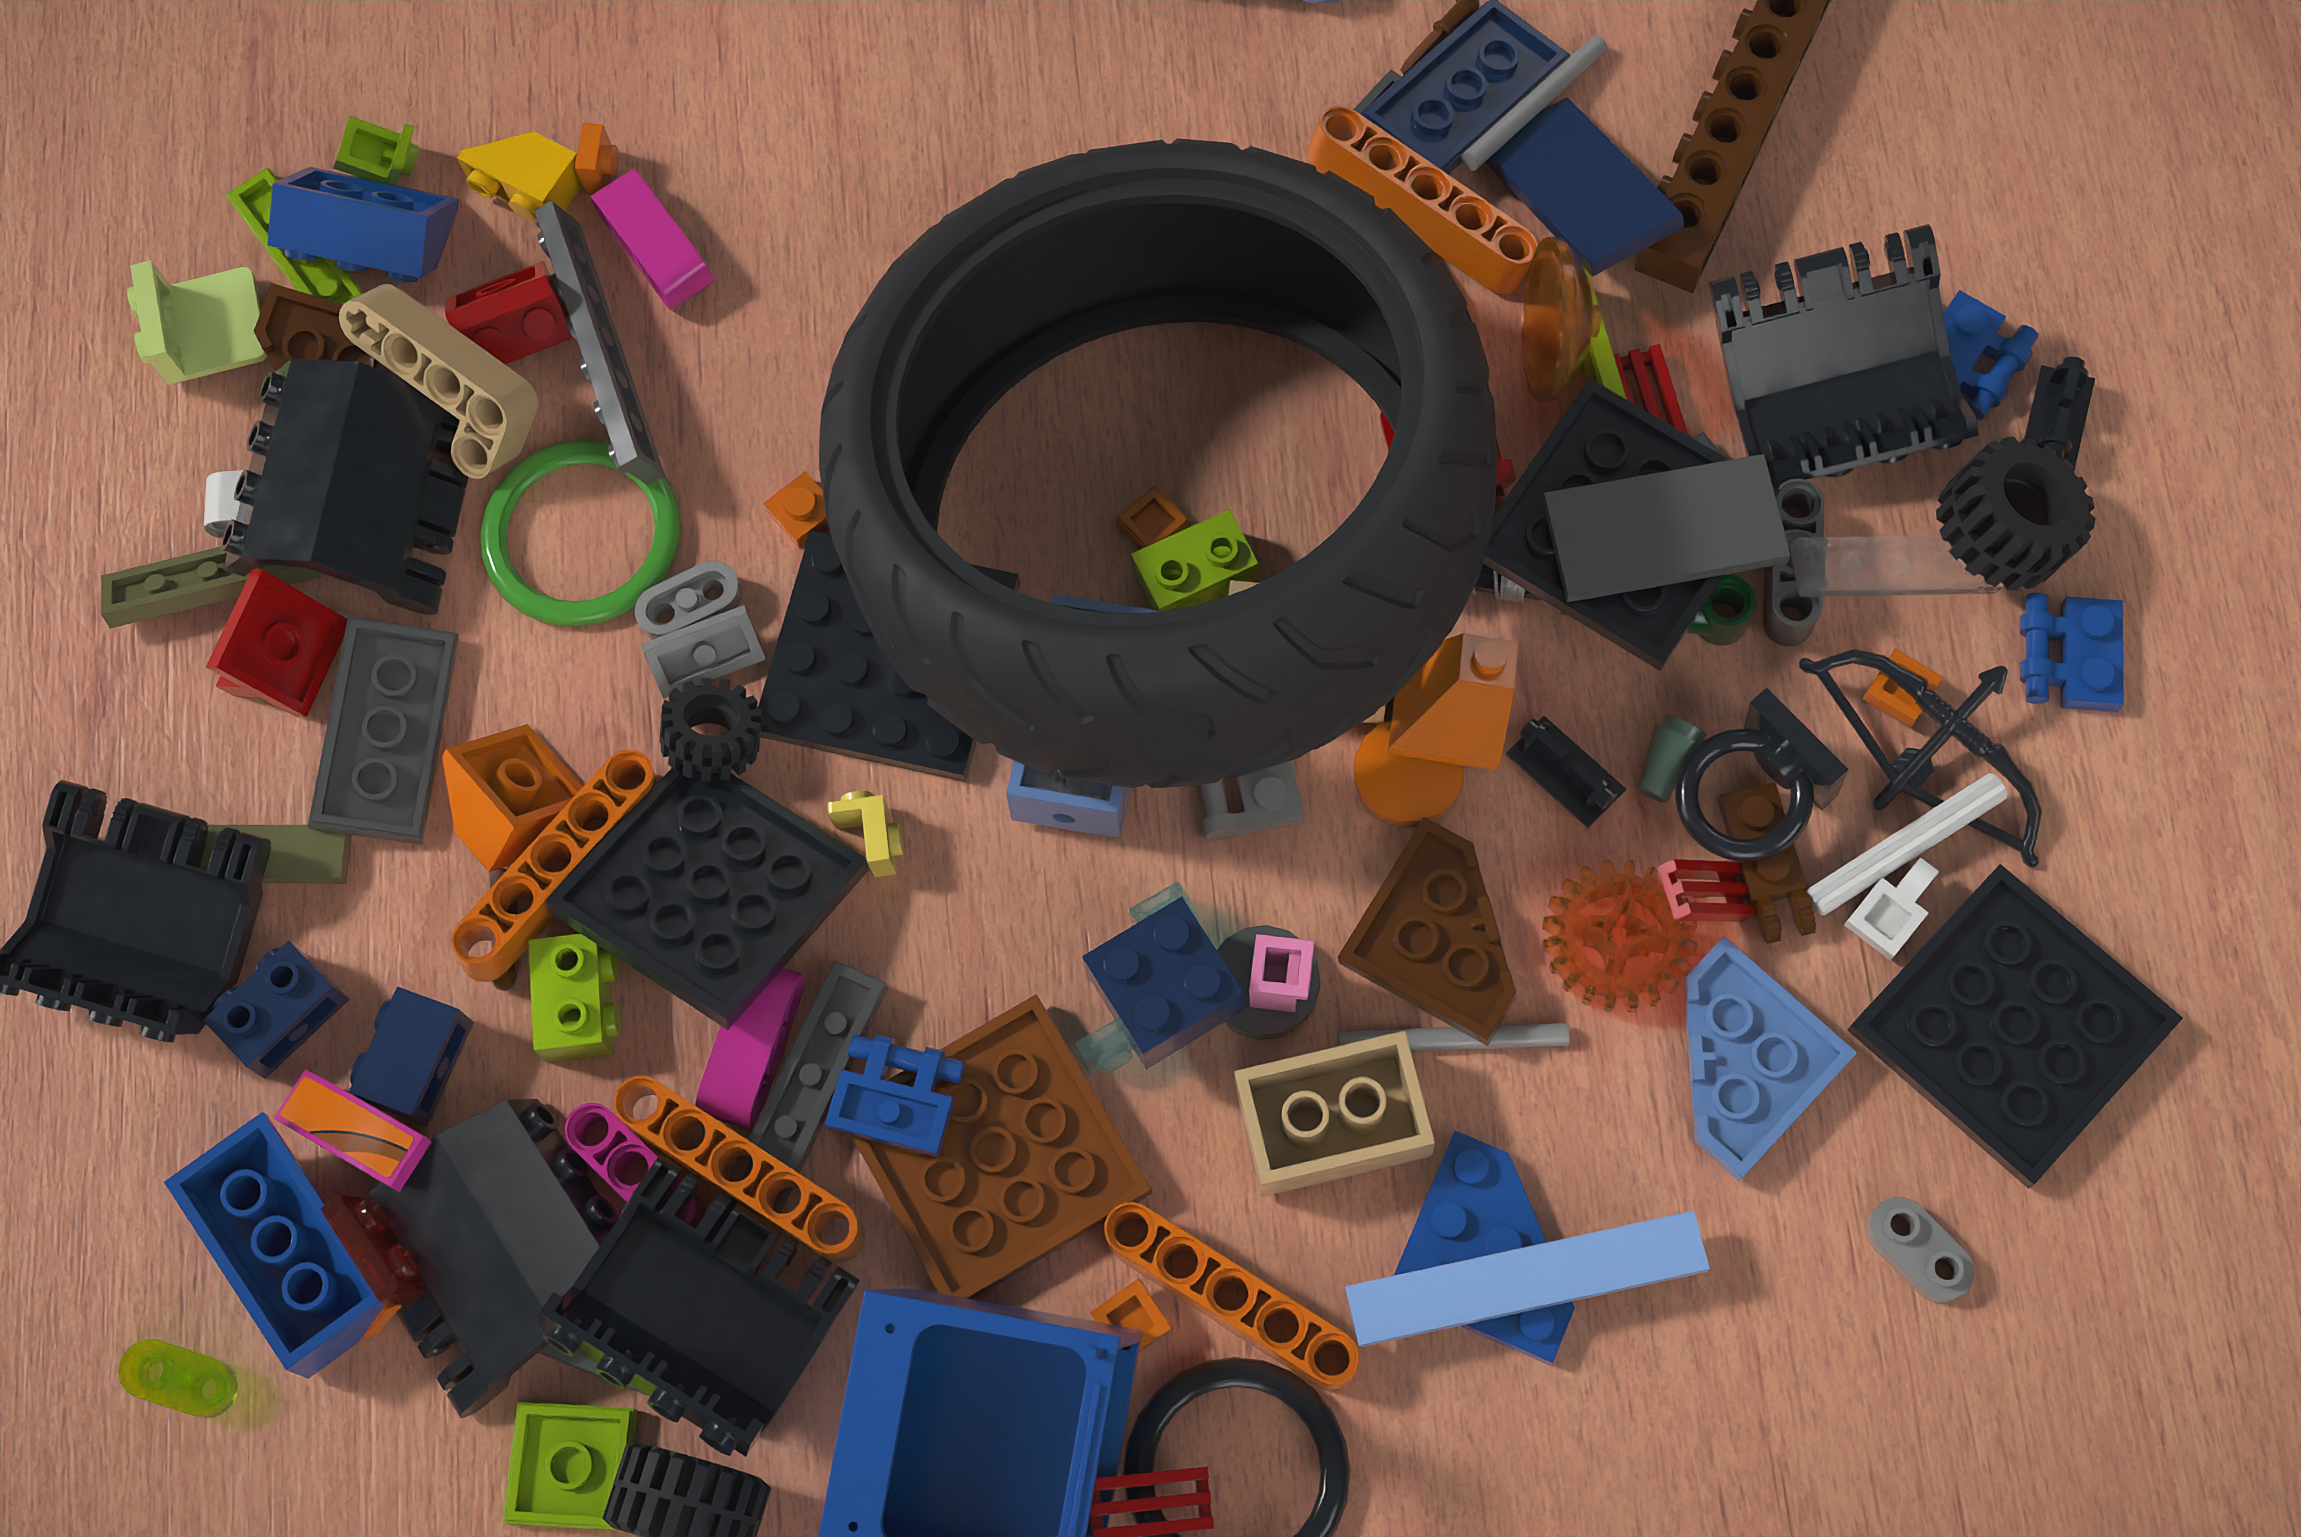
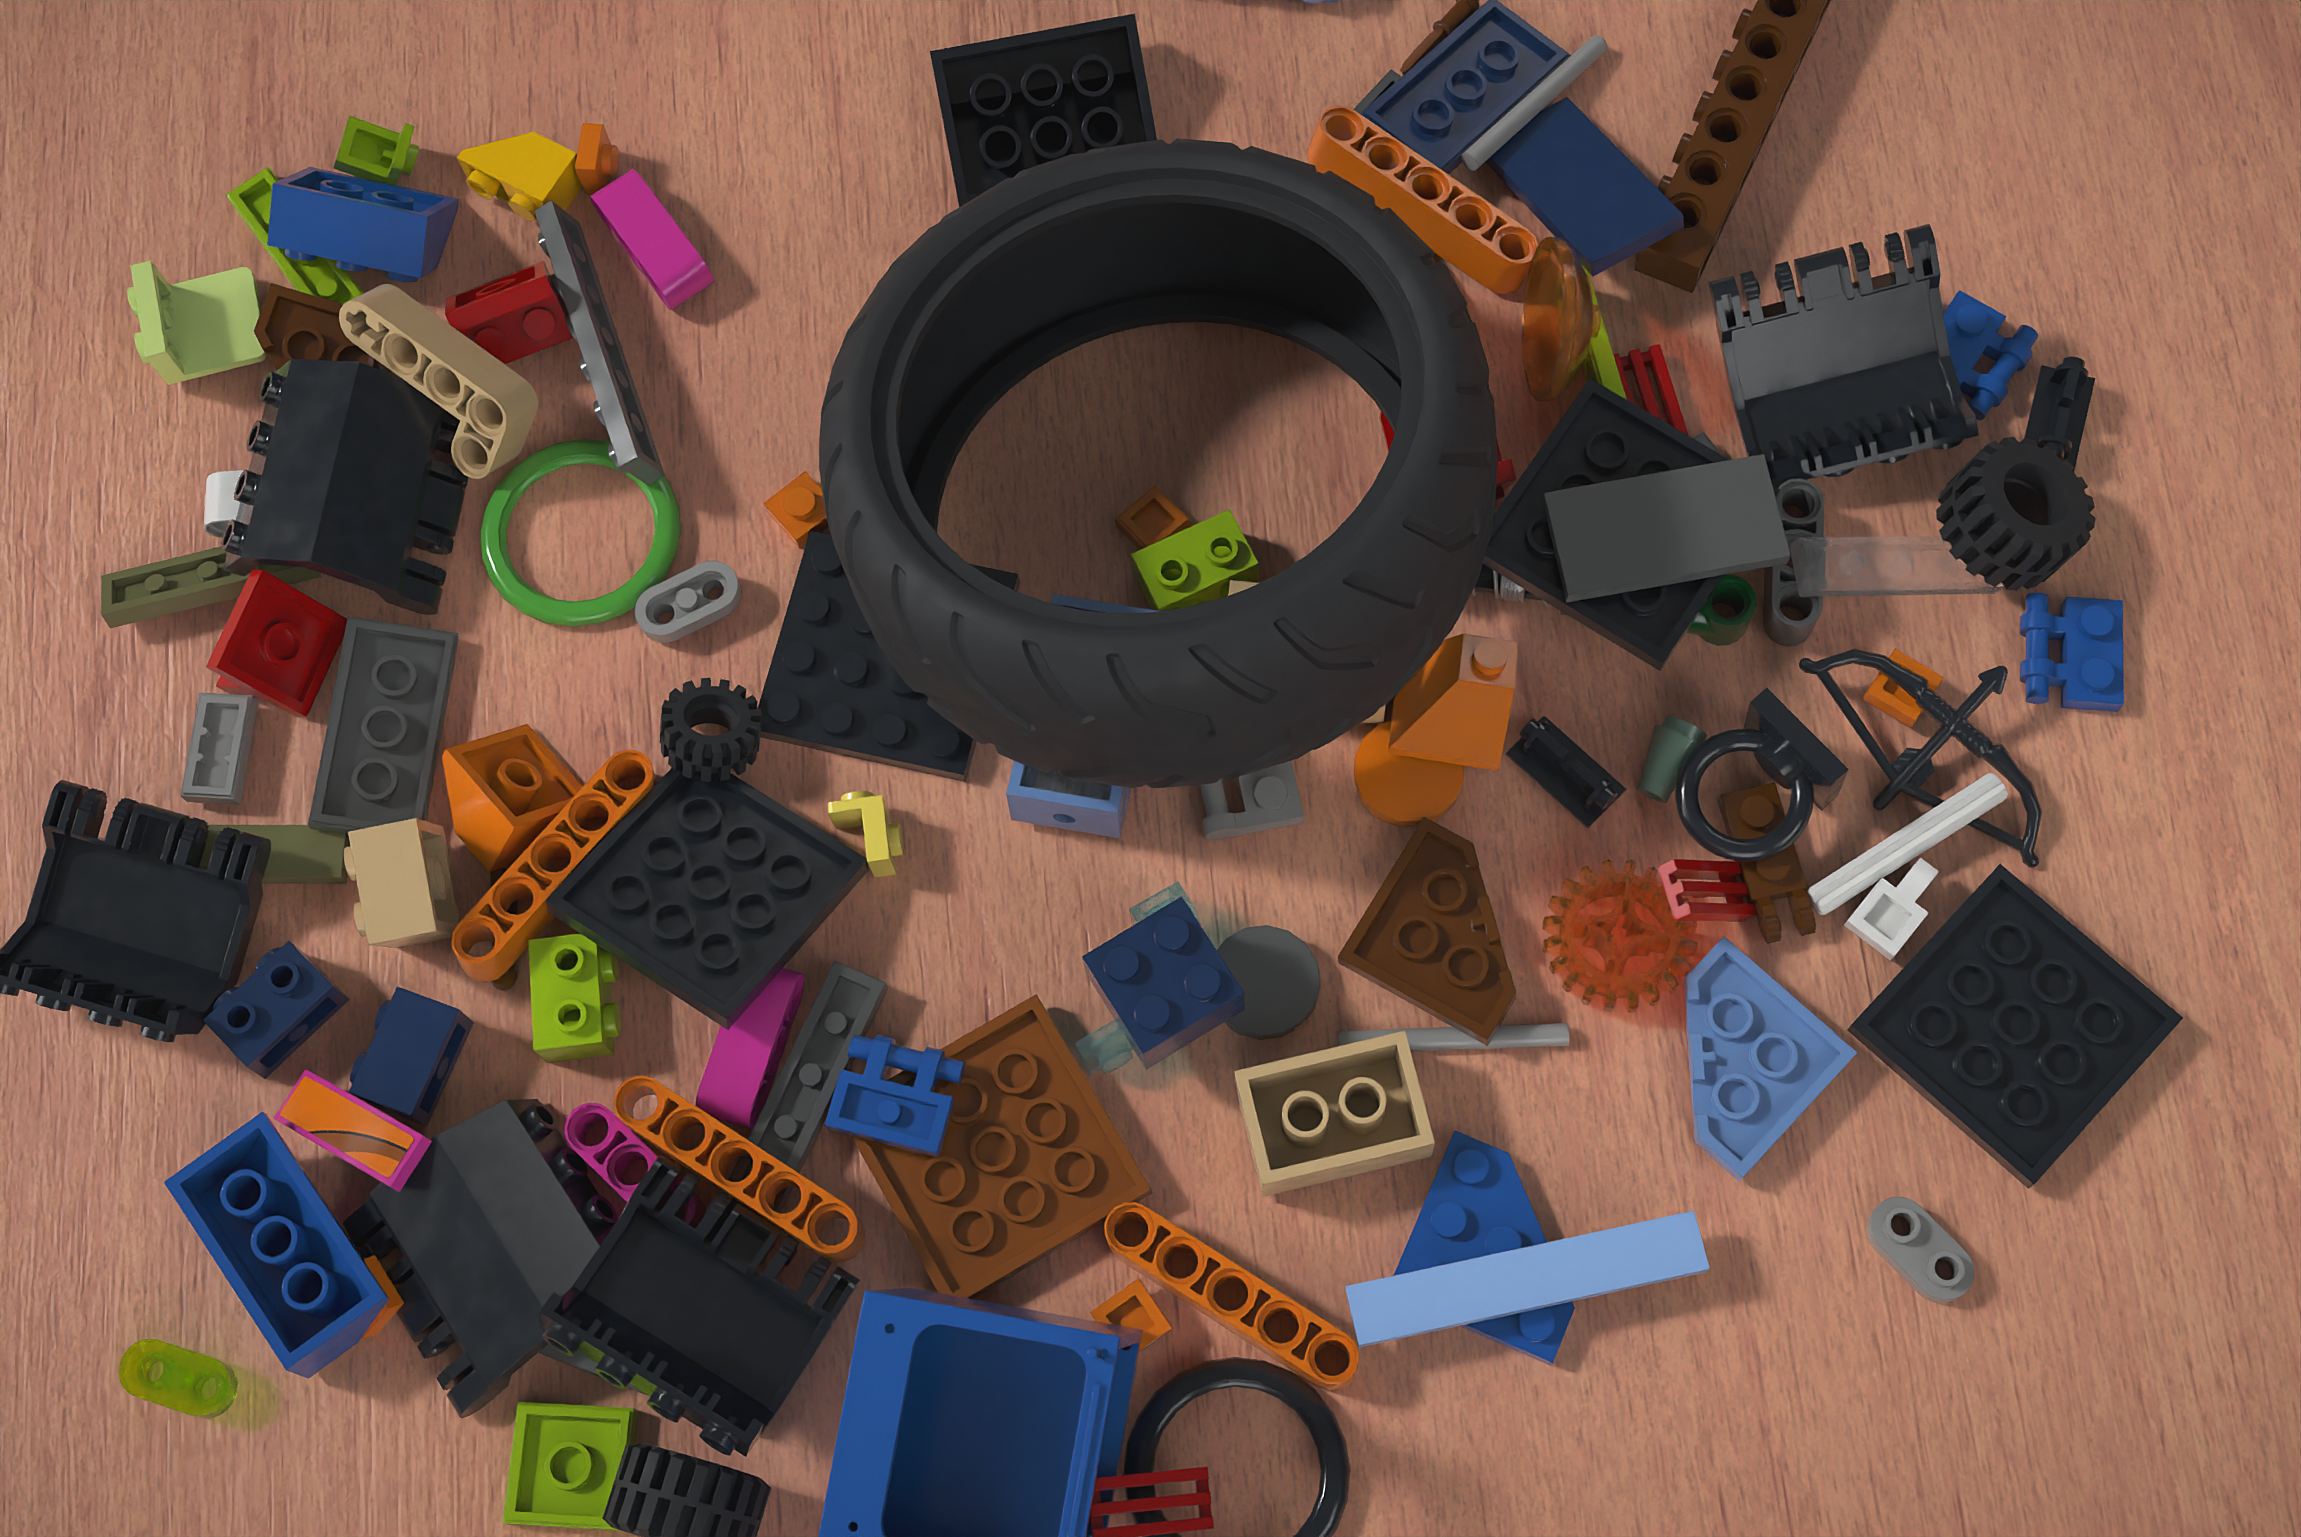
clear red plate [320,1194,427,1306] -> none
light grey plate [642,605,766,699] -> none
bright pink brick [1249,934,1314,1013] -> none
none -> light grey plate [180,693,259,805]
none -> tan brick [344,818,460,948]
none -> black slope [930,13,1157,207]

